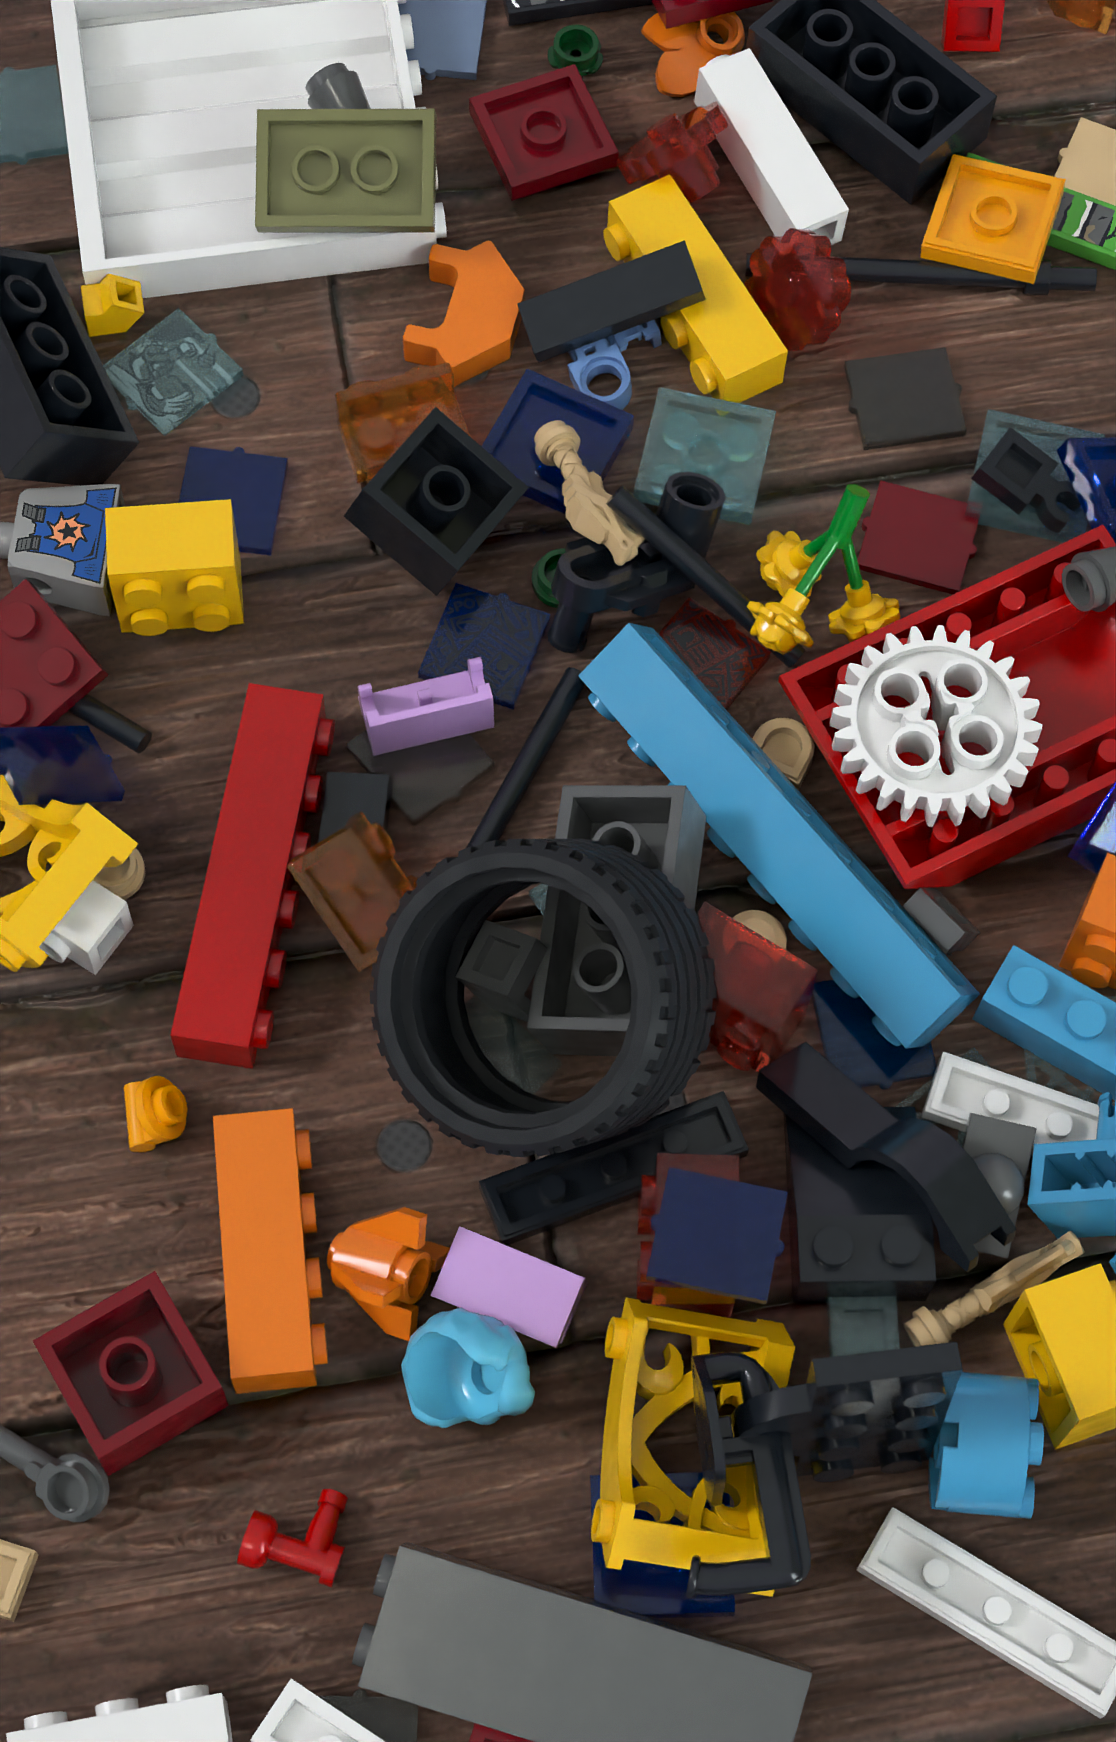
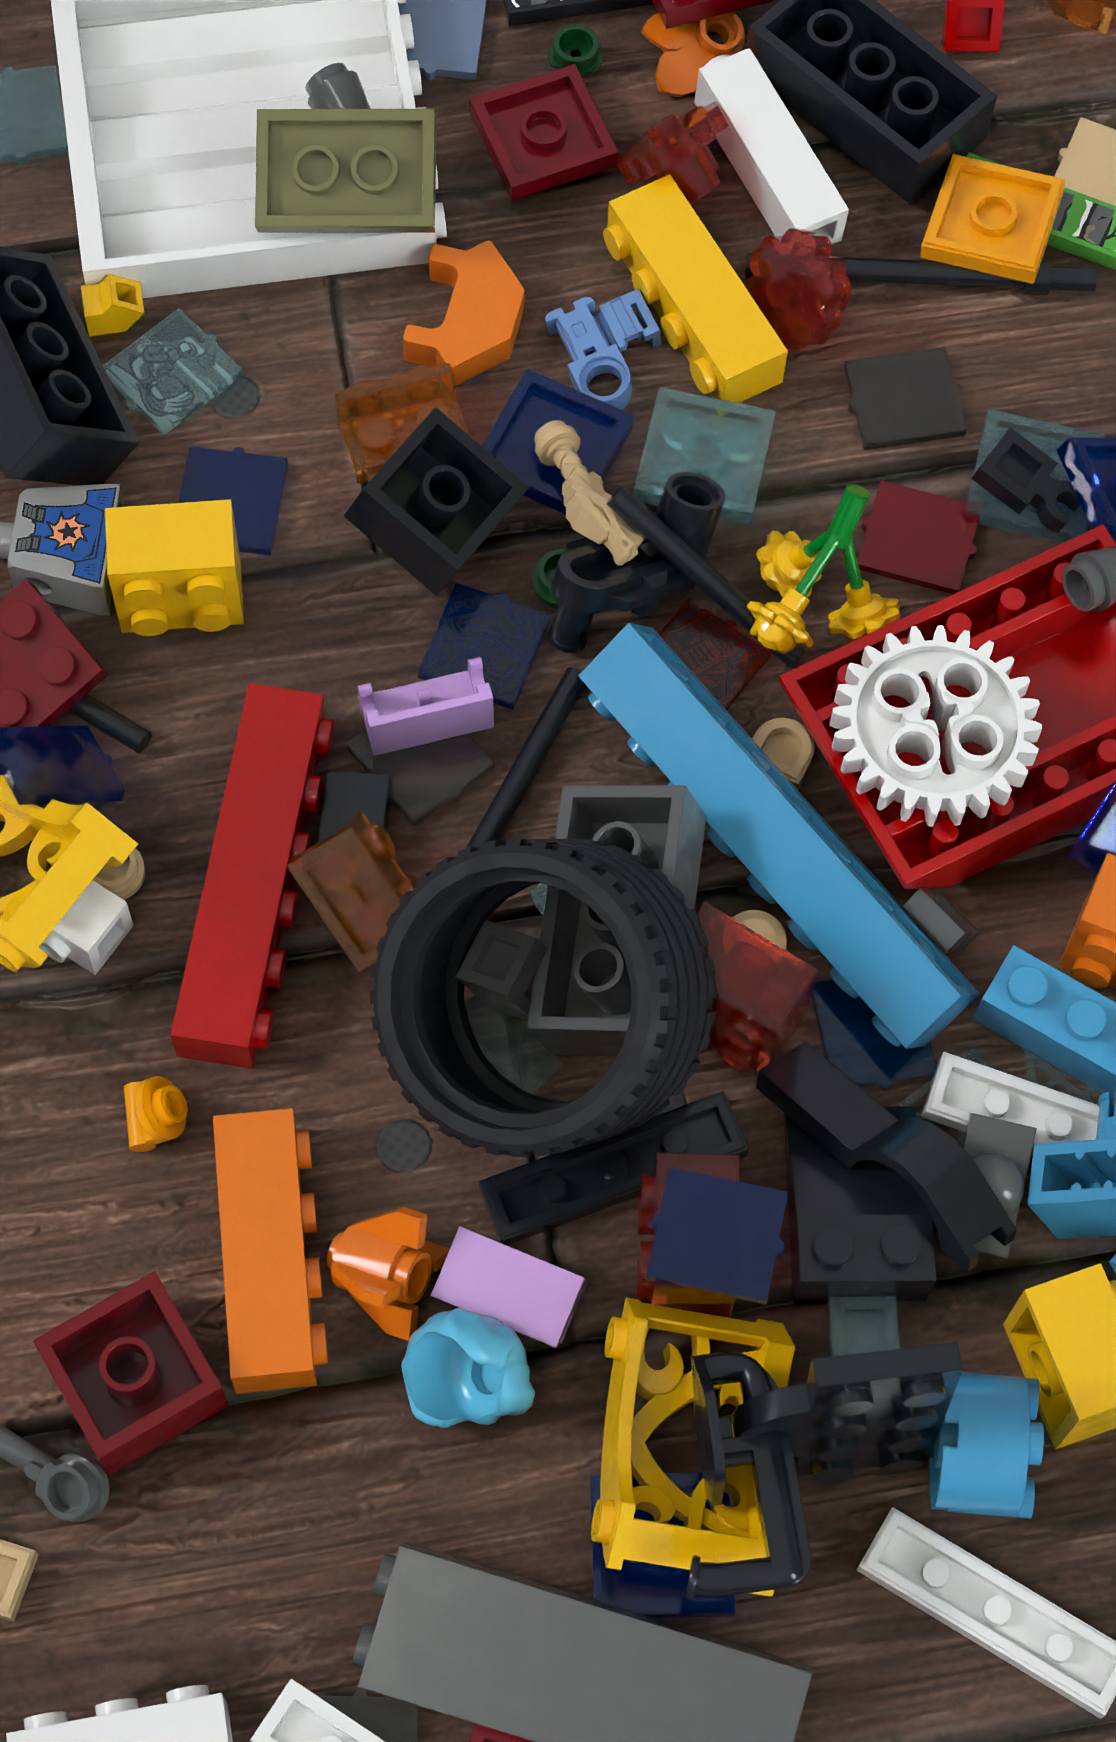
red piece [237,1489,348,1588] -> none
black tile [517,240,706,363] -> none
tan piece [904,1231,1085,1347] -> none

